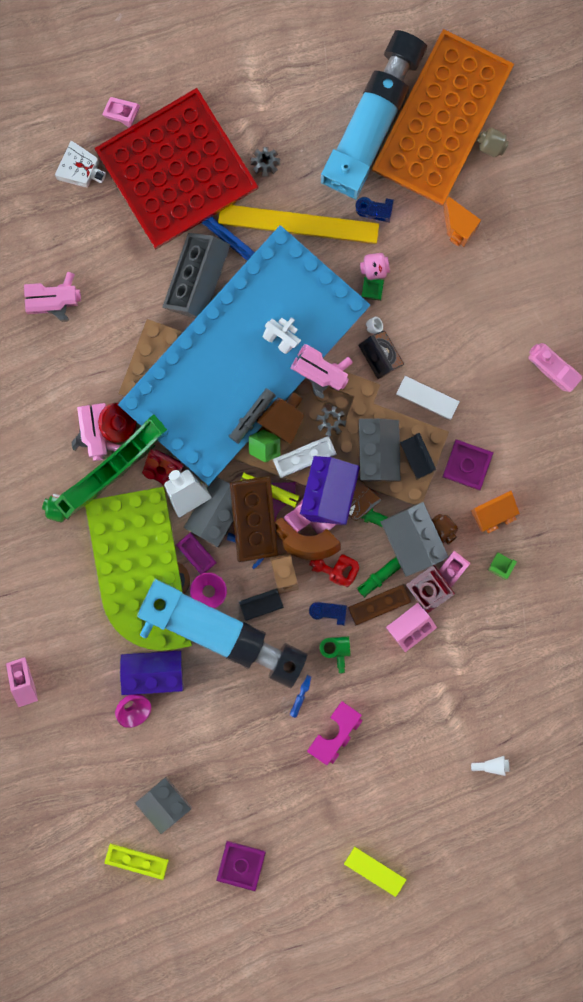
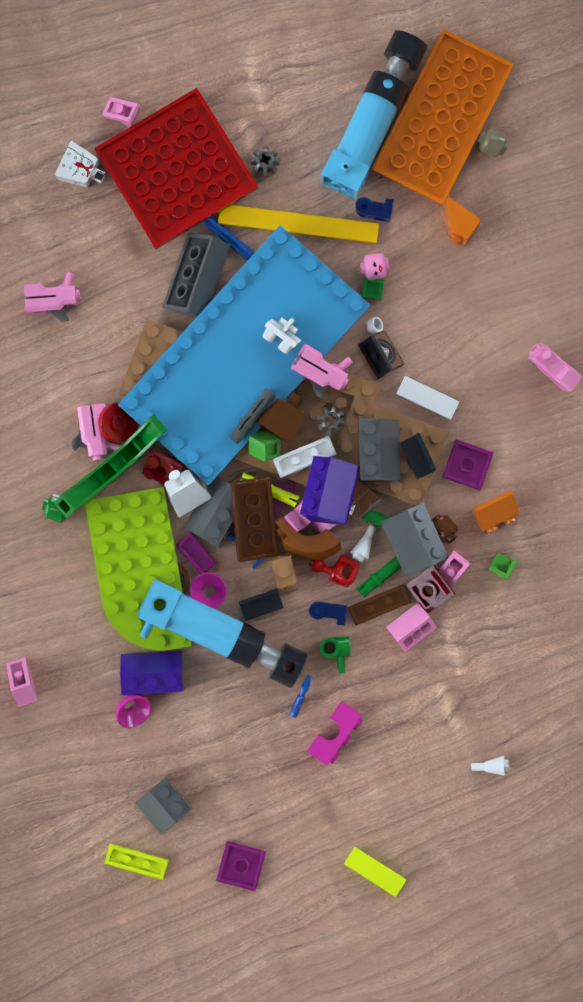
none -> white cone [350,525,376,562]

